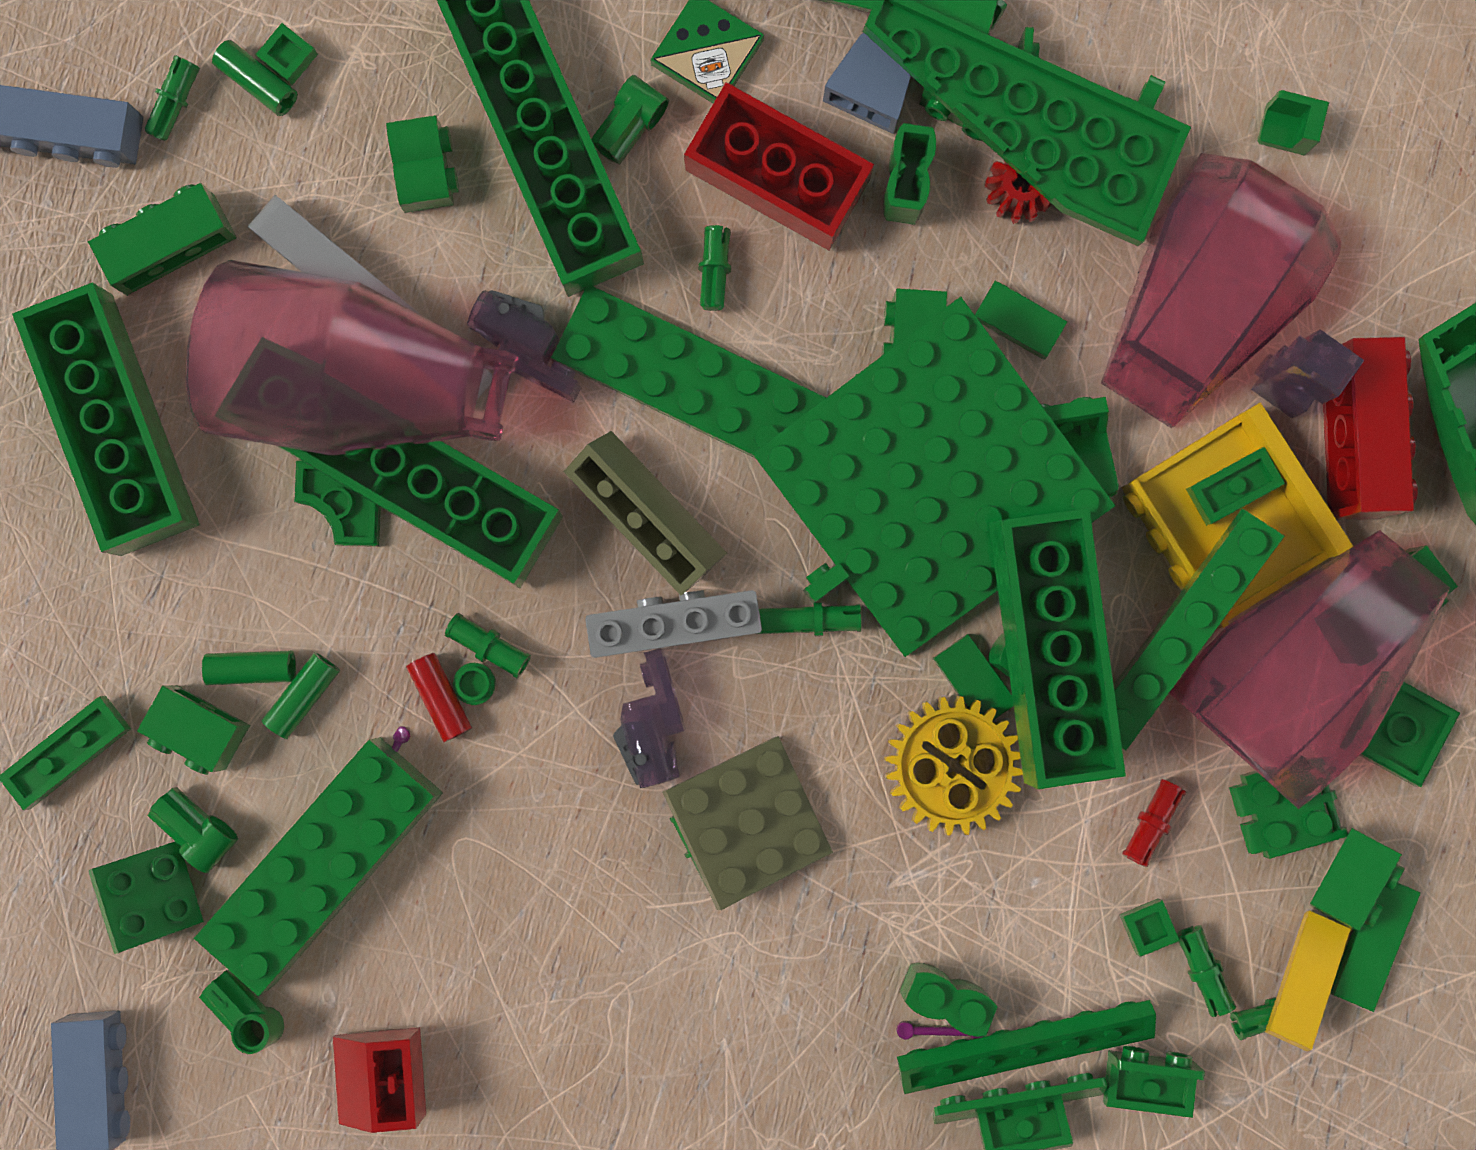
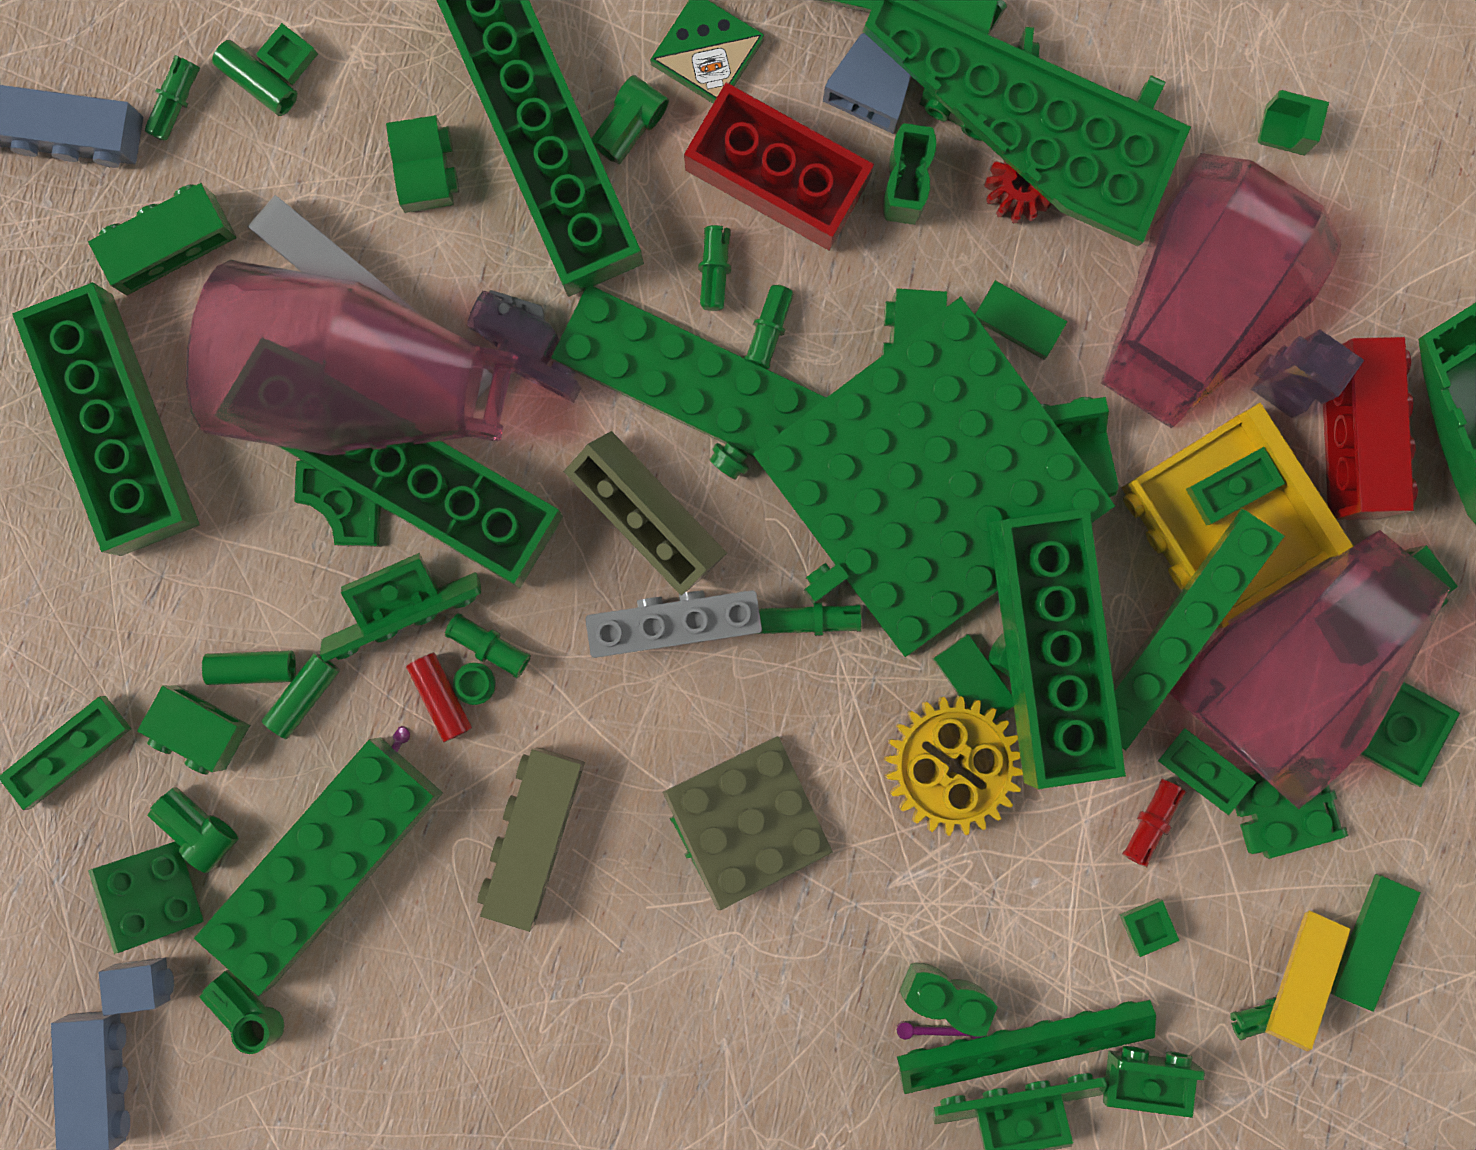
red slope [333,1027,427,1133] -> none
clear purple plate [613,648,686,788] -> none
green pin [1177,925,1236,1017] -> none
green brick [1310,828,1405,933] -> none
none -> sand blue brick [98,957,174,1016]
none -> green bracket [320,553,481,662]
none -> olive brick [477,747,585,932]
none -> green plate [709,441,750,480]
none -> green axle [744,285,794,369]
none -> green plate [1158,728,1256,816]

